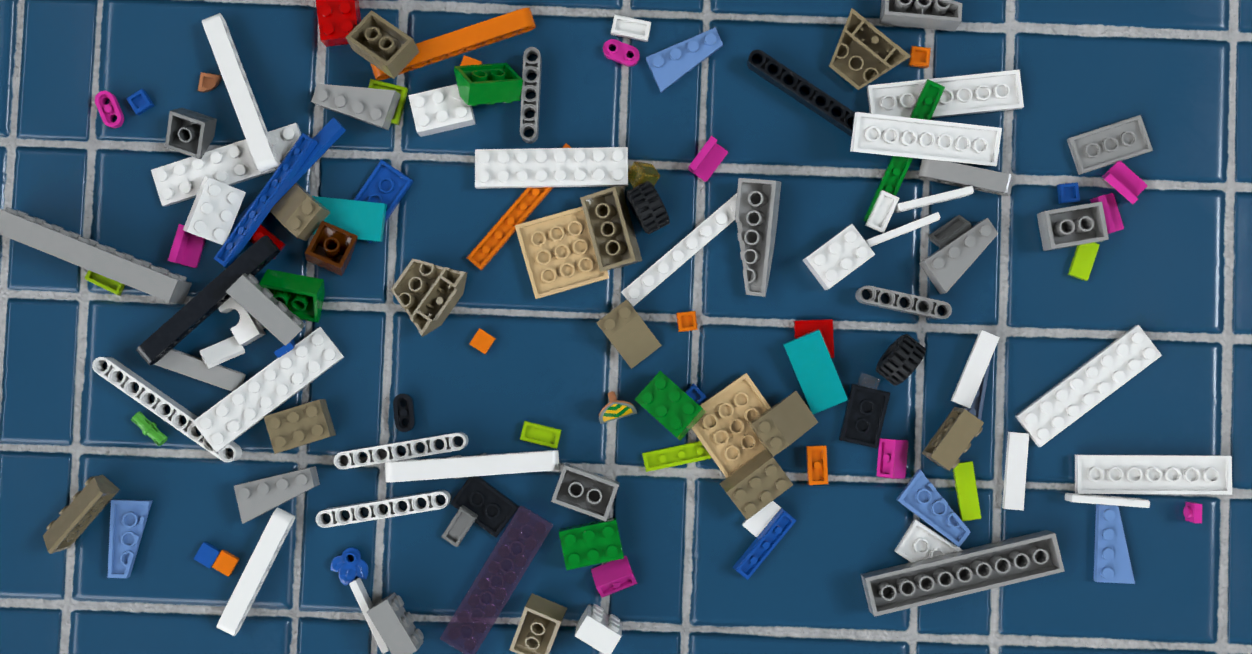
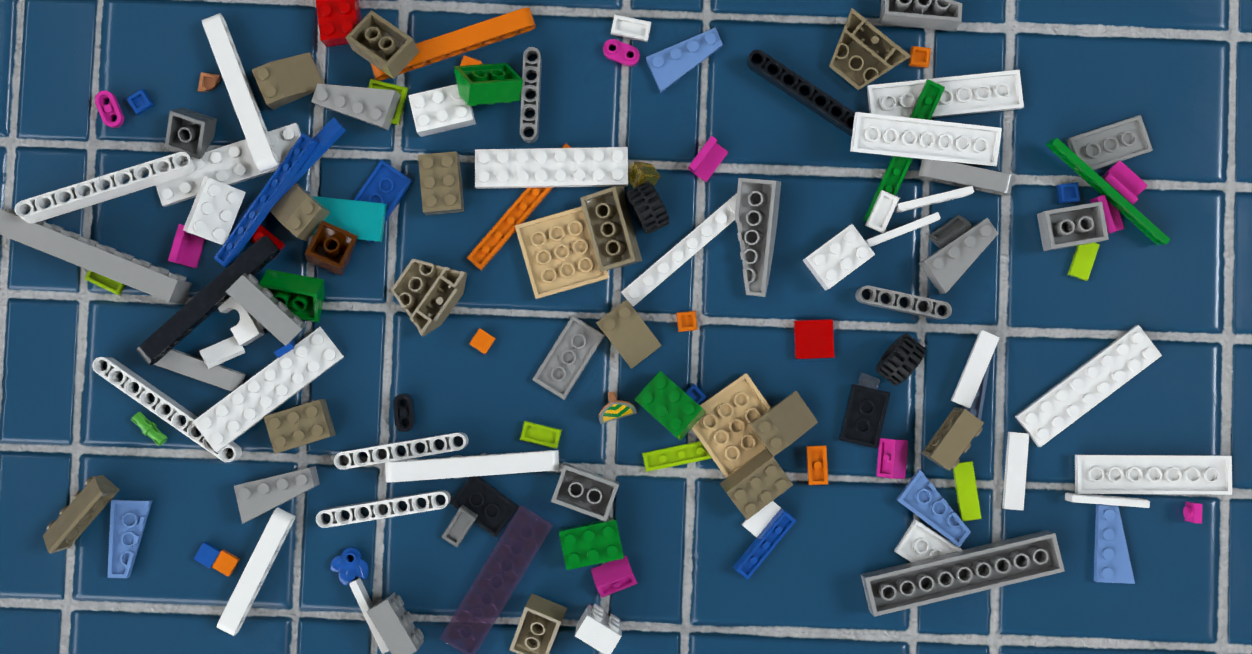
teal tile [783,329,848,415] -> none
none -> white beam [15,152,195,224]
none -> dark tan slope [252,52,324,110]
none -> dark tan brick [418,151,464,215]
none -> light grey tile [532,315,605,400]
none -> green tile [1046,138,1171,245]

